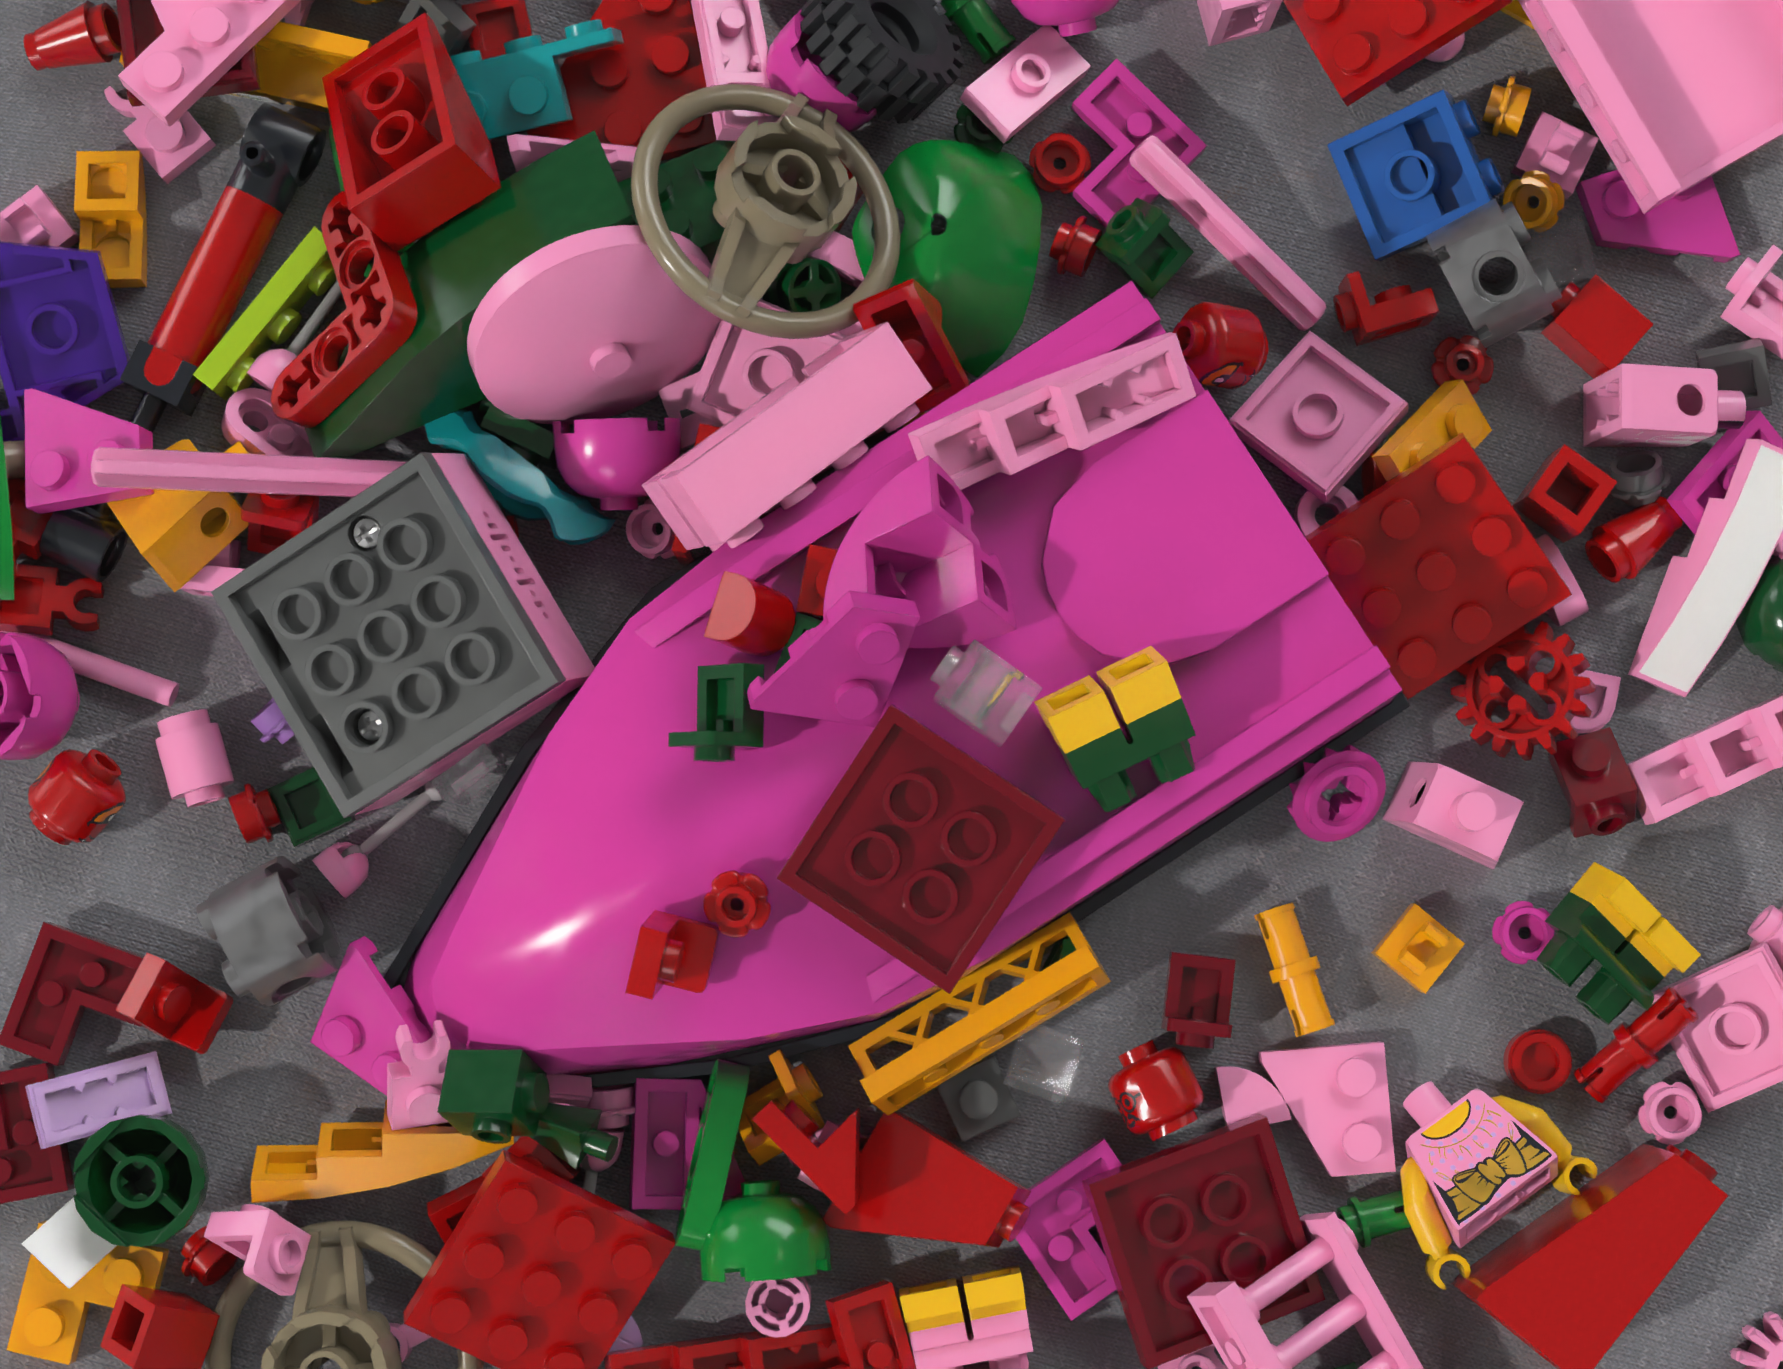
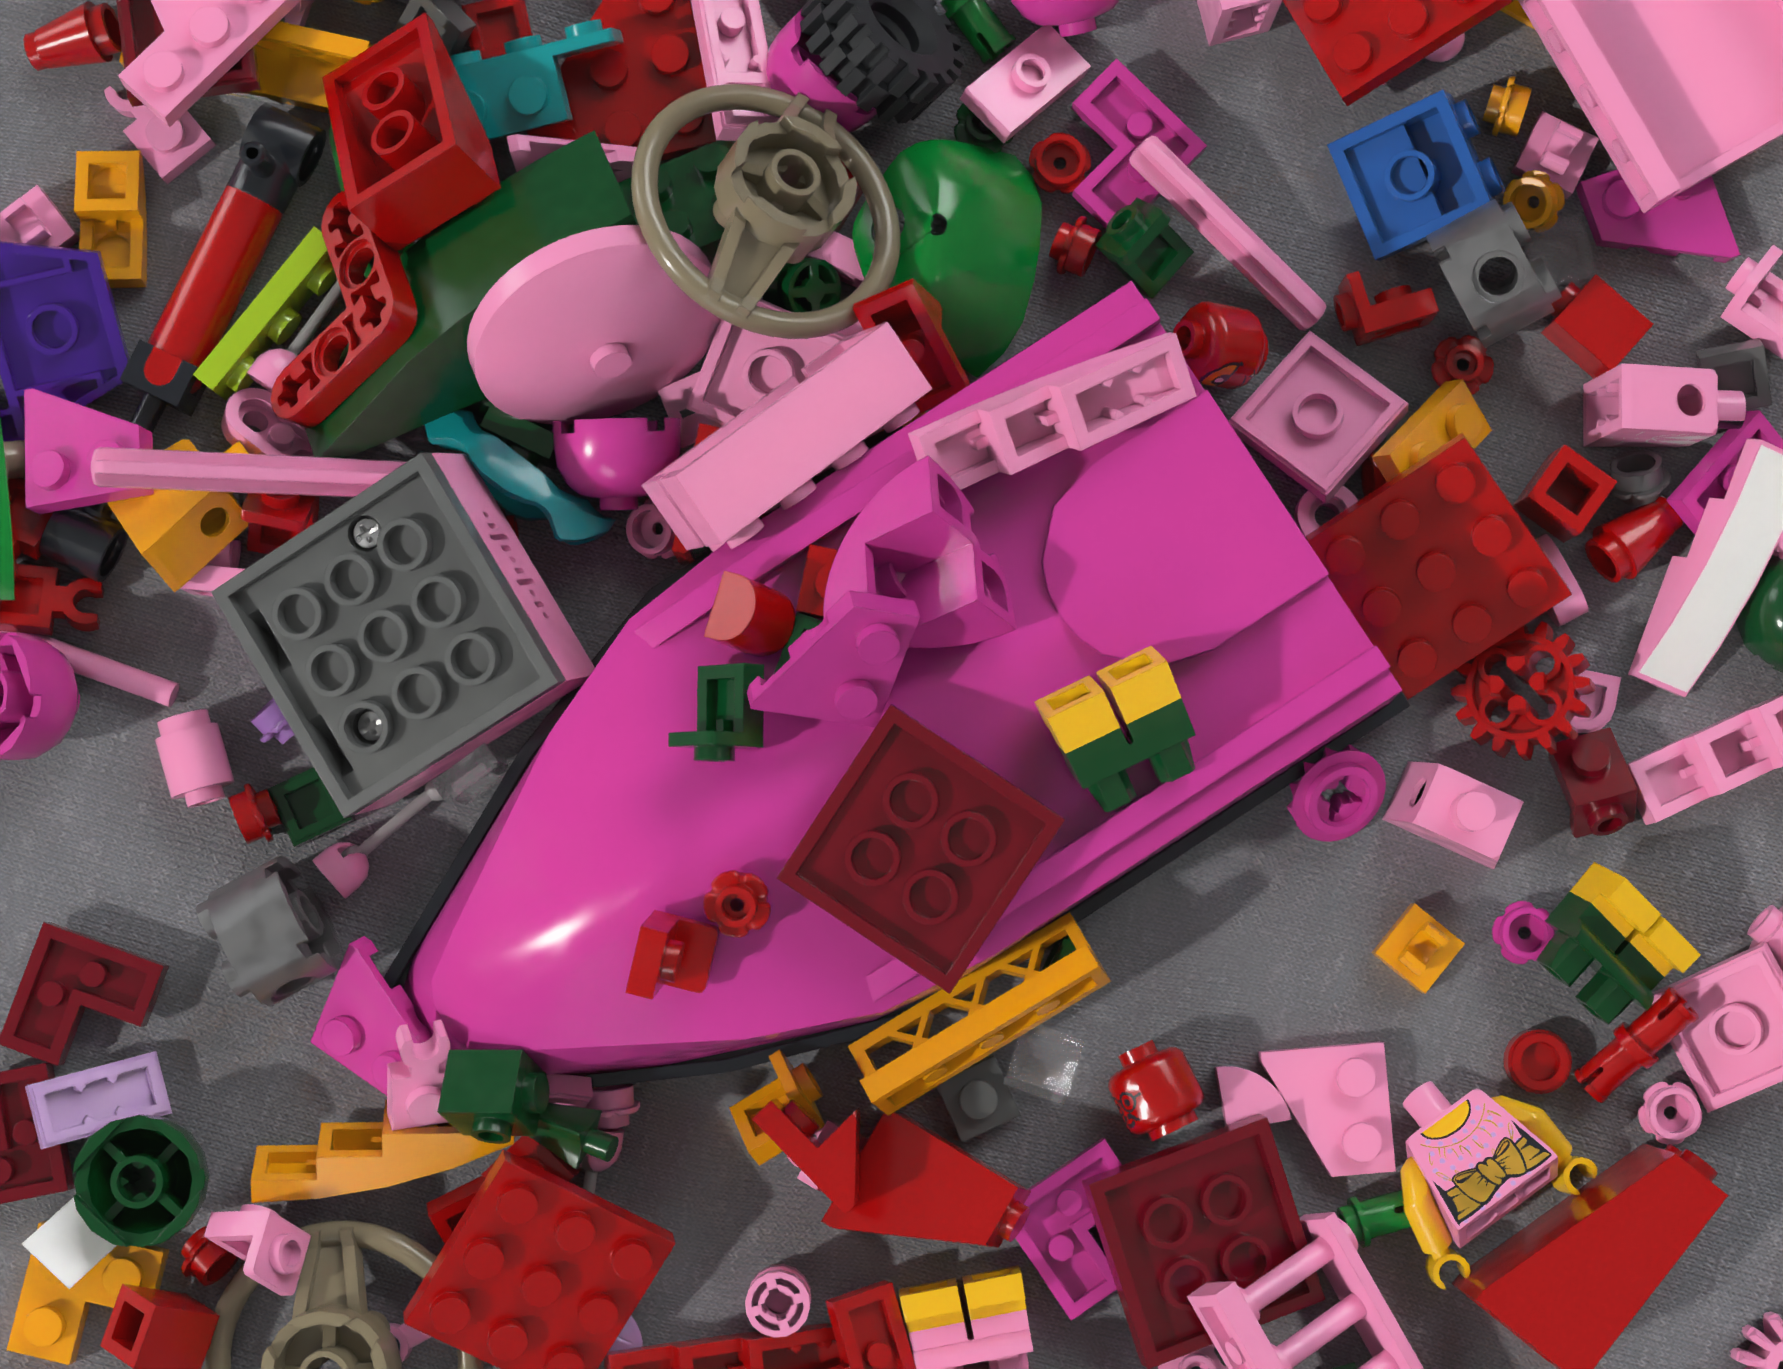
red head [28,749,126,845] -> none
red bracket [115,952,233,1054] -> none
dark pink wing [629,1078,745,1210] -> none
green beam [675,1059,750,1251] -> none
green cylinder [700,1180,831,1282] -> none
clear brick [930,639,1043,748] -> none
dark red bracket [1161,952,1236,1049] -> none
light orange pin [1254,902,1335,1037] -> none

